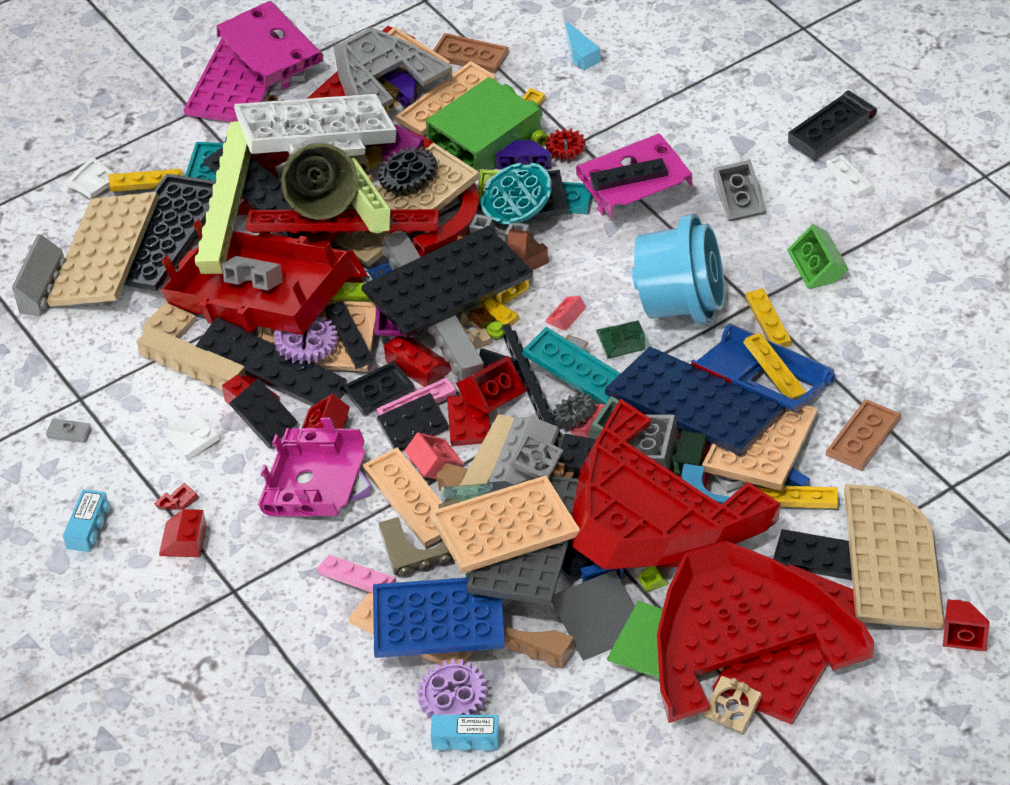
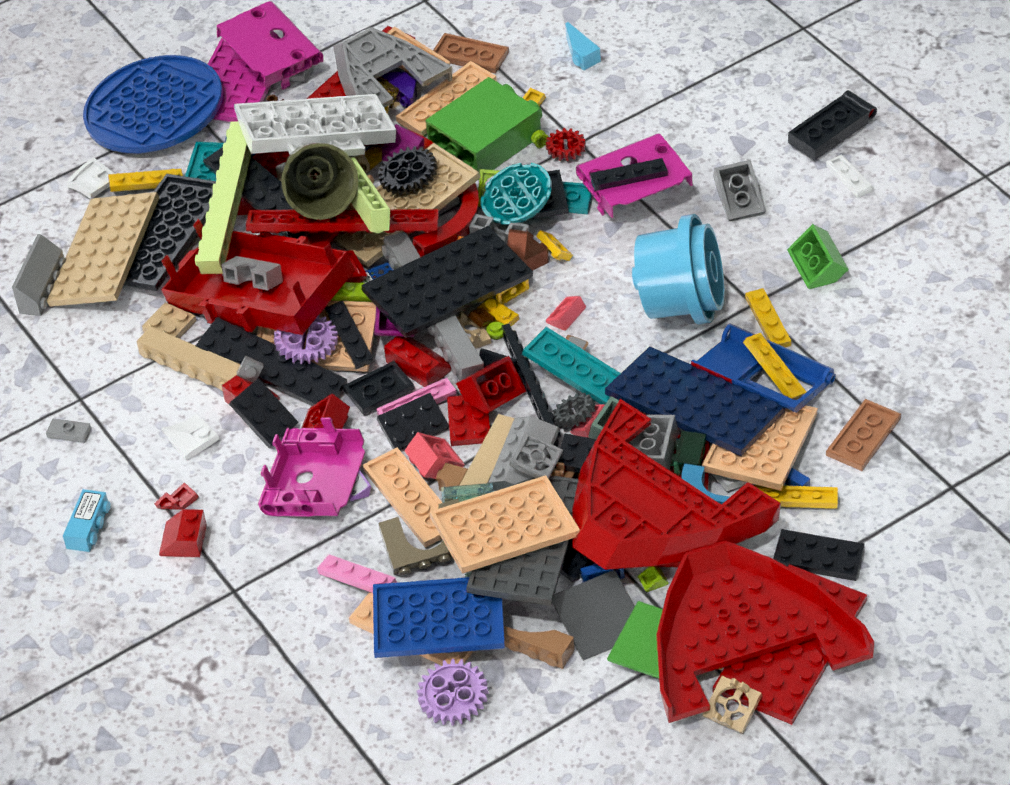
medium azure brick [430,715,500,751] -> none
dark purple slope [495,140,552,169] -> none
clear green slope [596,320,645,359] -> none
tan plate [844,484,944,629] -> none
red slope [943,599,990,652] -> none
none -> blue plate [83,55,223,153]
none -> light grey plate [237,356,263,382]
none -> yellow plate [536,230,573,261]

